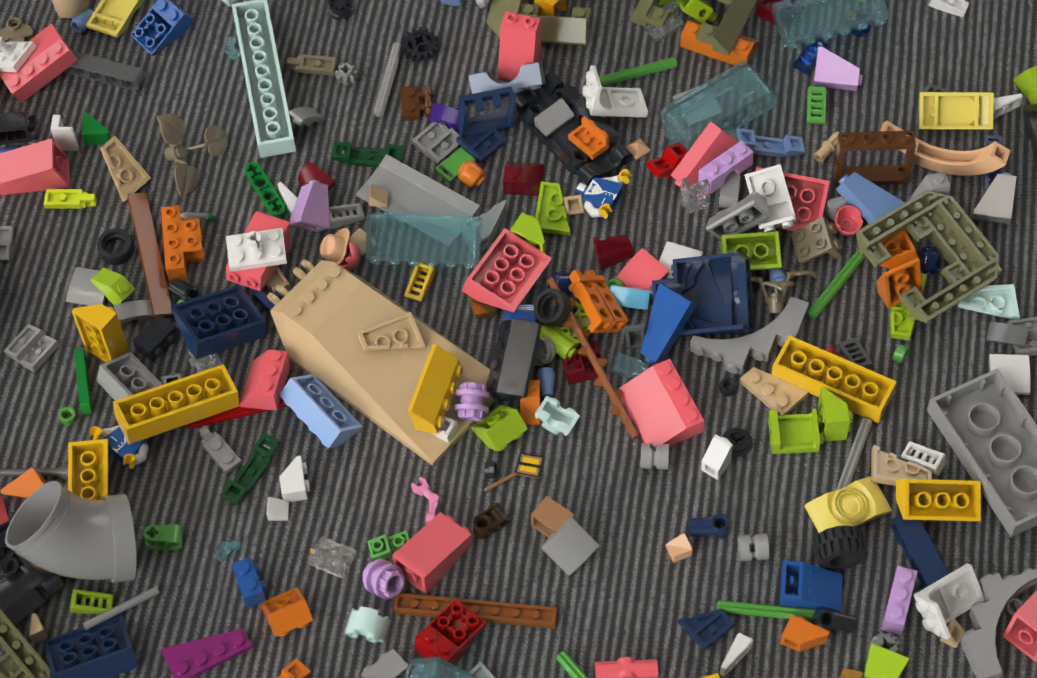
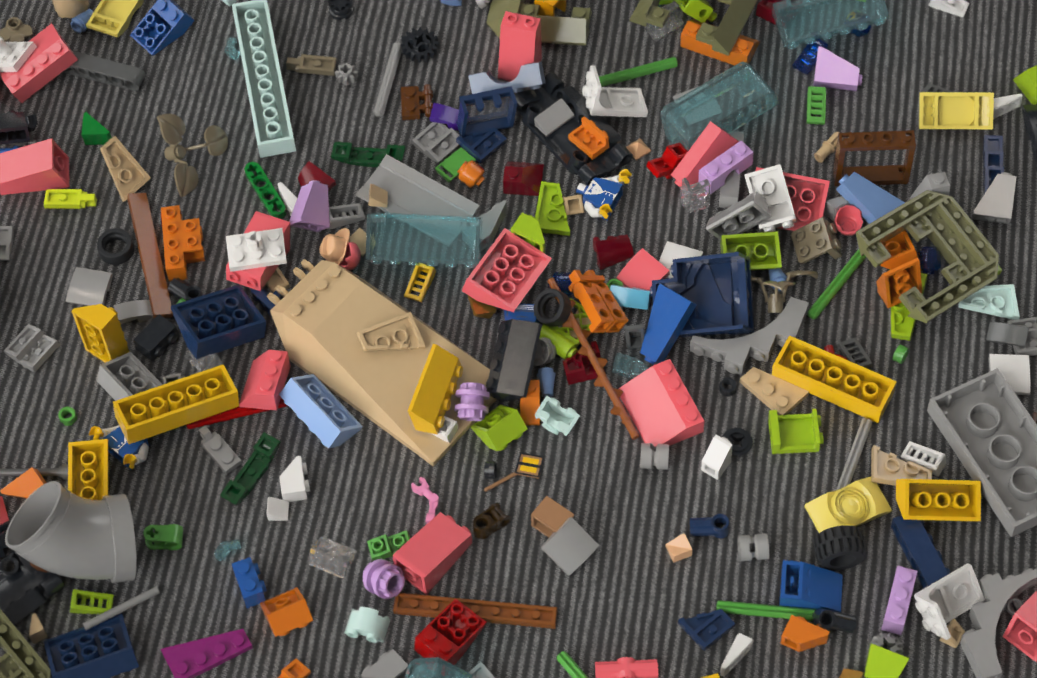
white panel [51,115,79,151] -> none
green beam [74,348,93,415] -> none
lime slope [90,268,135,305] -> none
light grey piece [180,212,216,222] -> none
light grey slope [289,107,325,126] -> none
medium blue slope [736,128,805,157] -> none
lime slope [817,388,853,442] -> none
light nougat arch [880,121,1011,176] -> none

